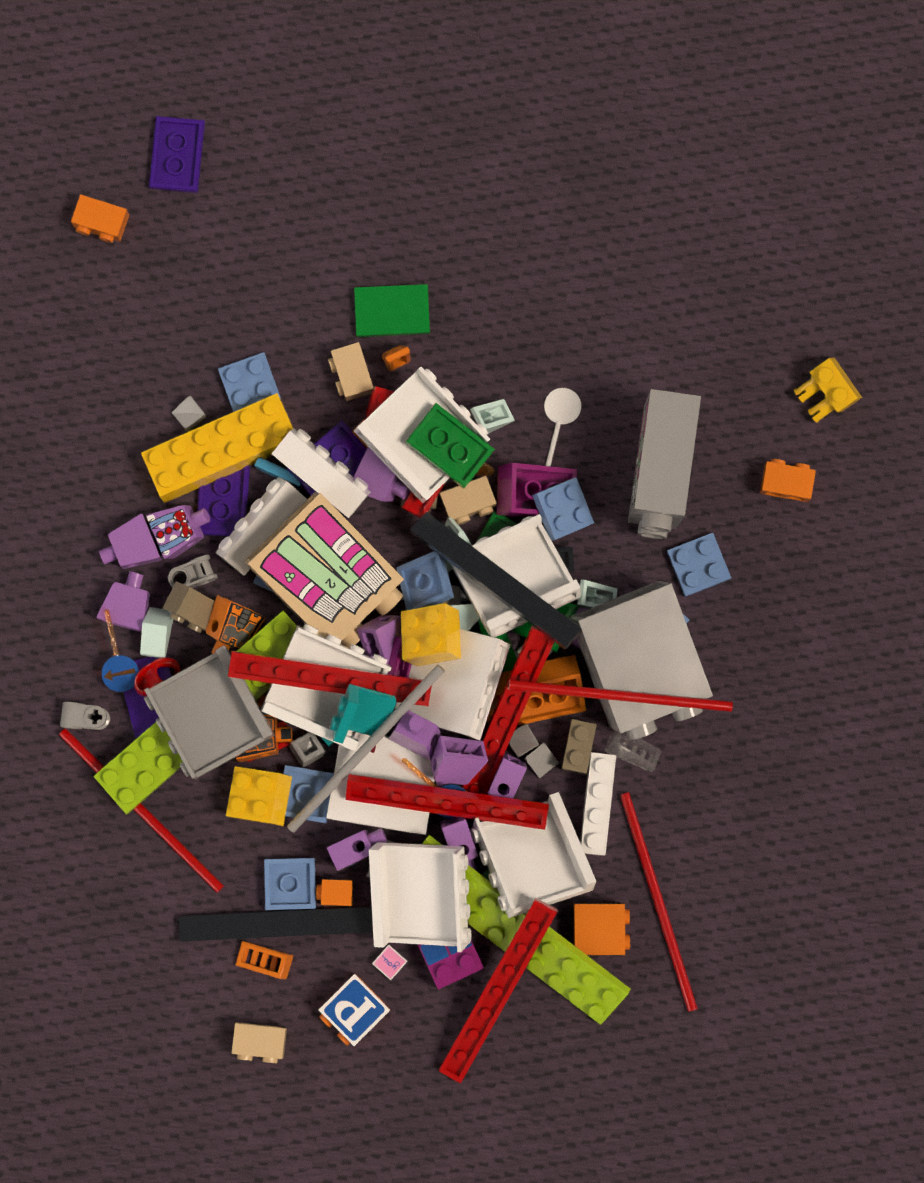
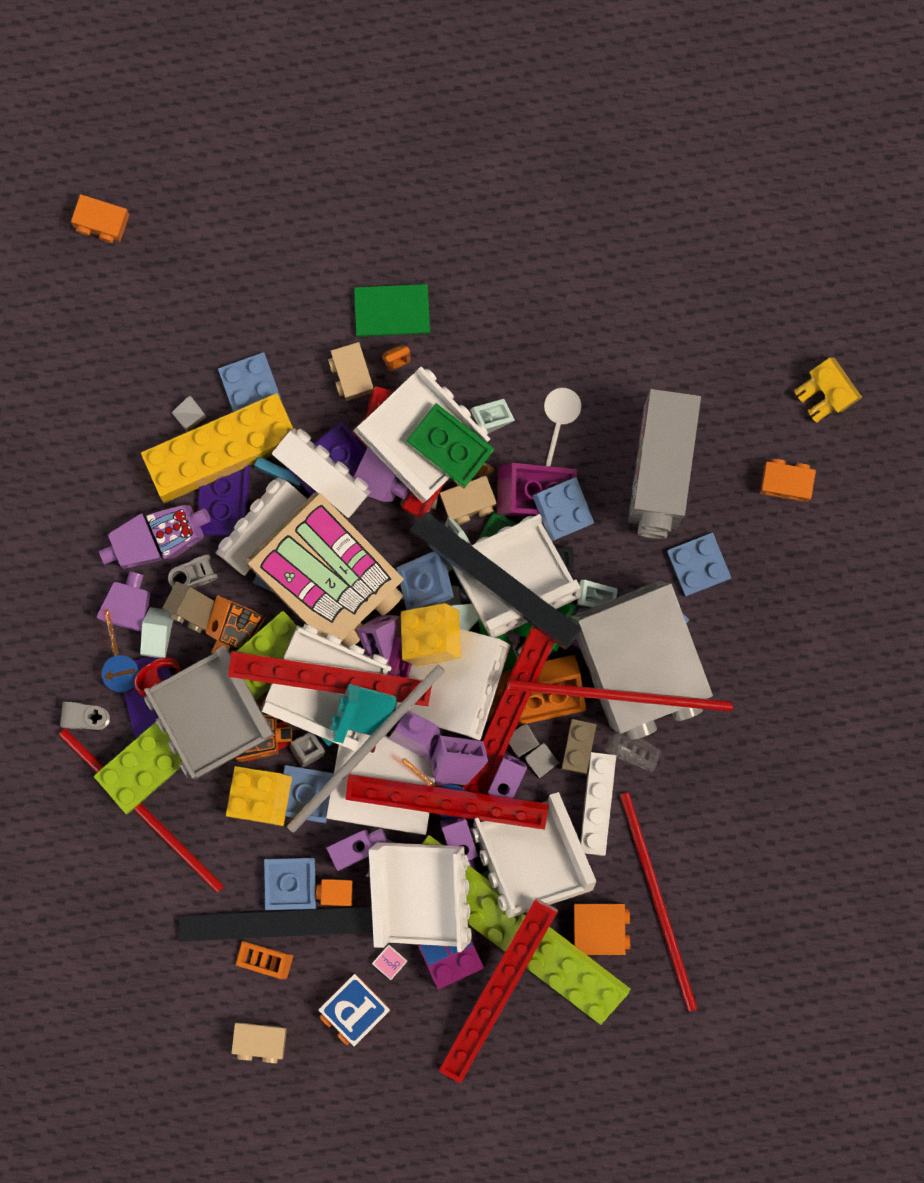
dark purple tile [149,116,205,193] -> none

